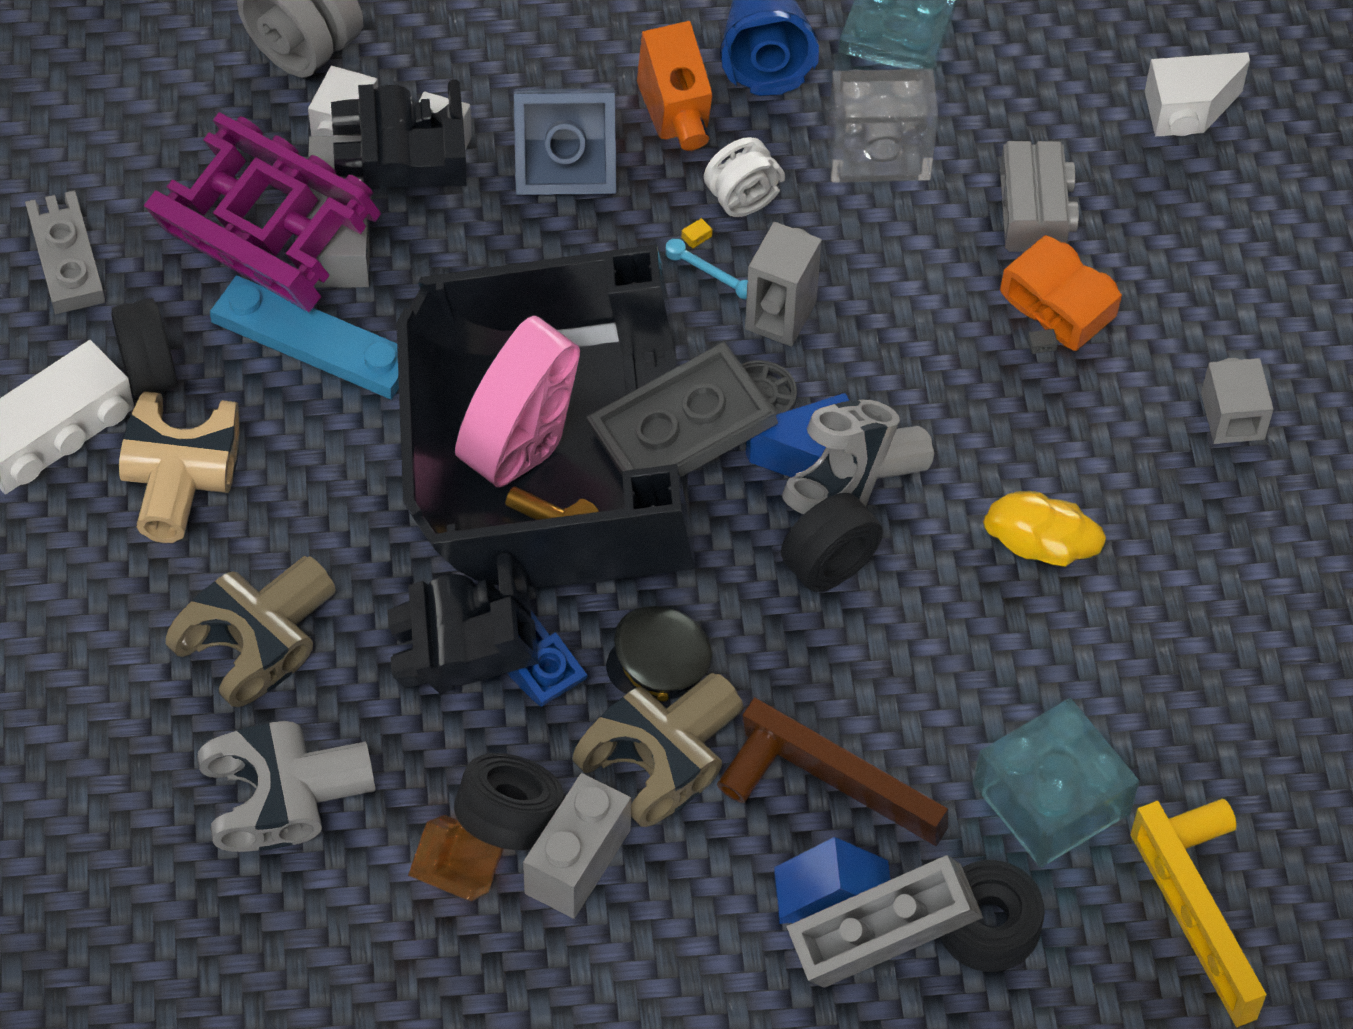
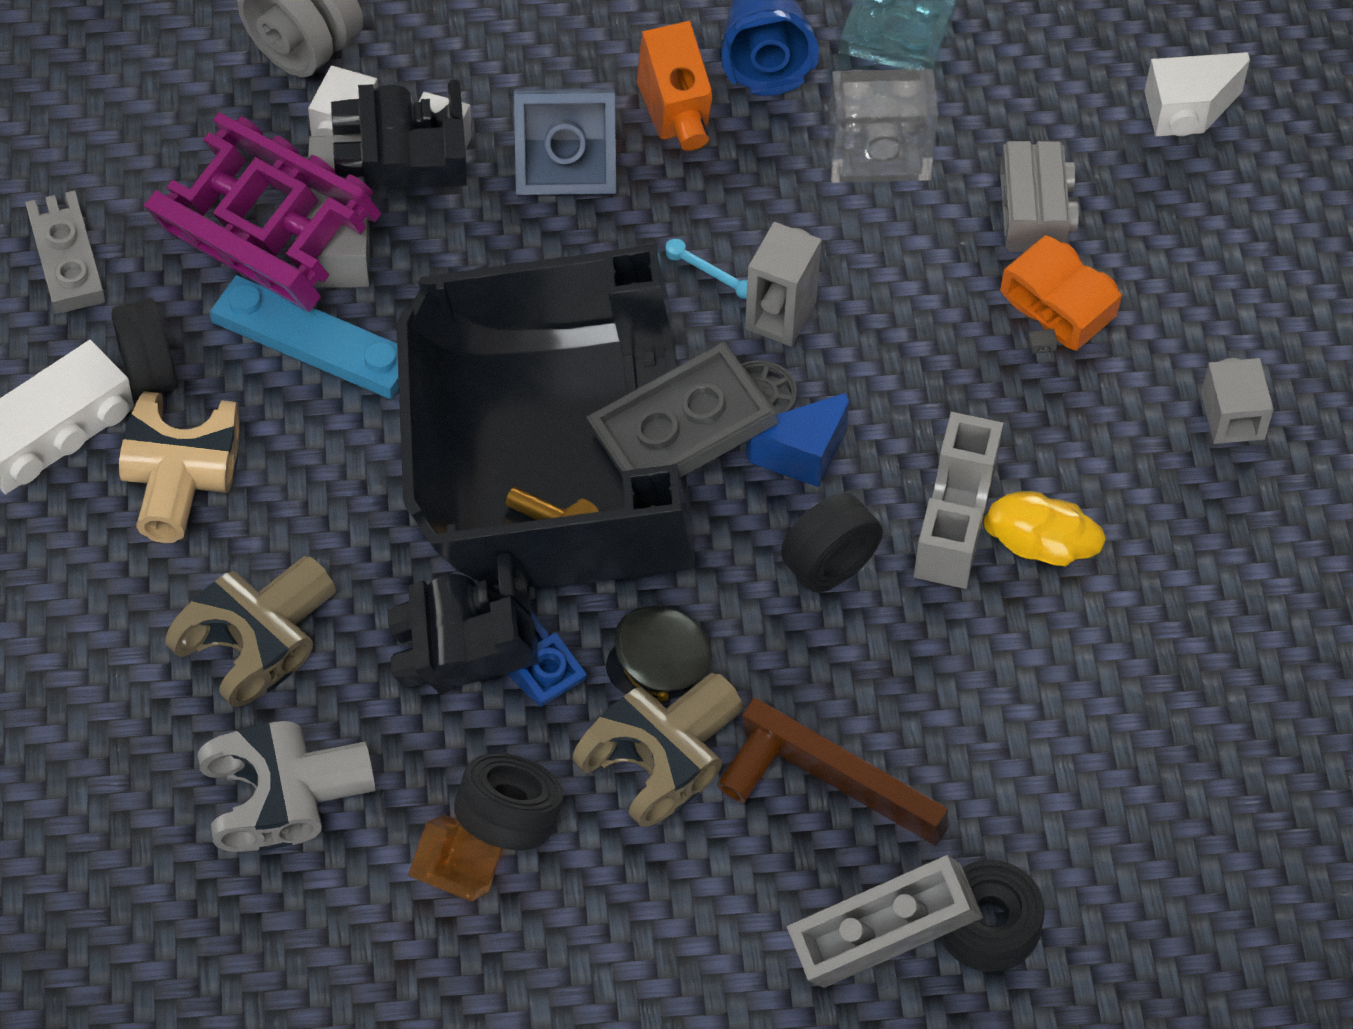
bright pink beam [455,316,580,487] -> none
light grey brick [523,773,631,919] -> none
yellow piece [681,218,713,249] -> none
white wheel [704,137,785,217] -> none
blue slope [774,837,891,924] -> none
light grey connector [782,399,934,515] -> none
clear light blue brick [973,698,1139,868] -> none
yellow piece [1130,798,1267,1028] -> none
none -> light grey arch [913,412,1003,589]

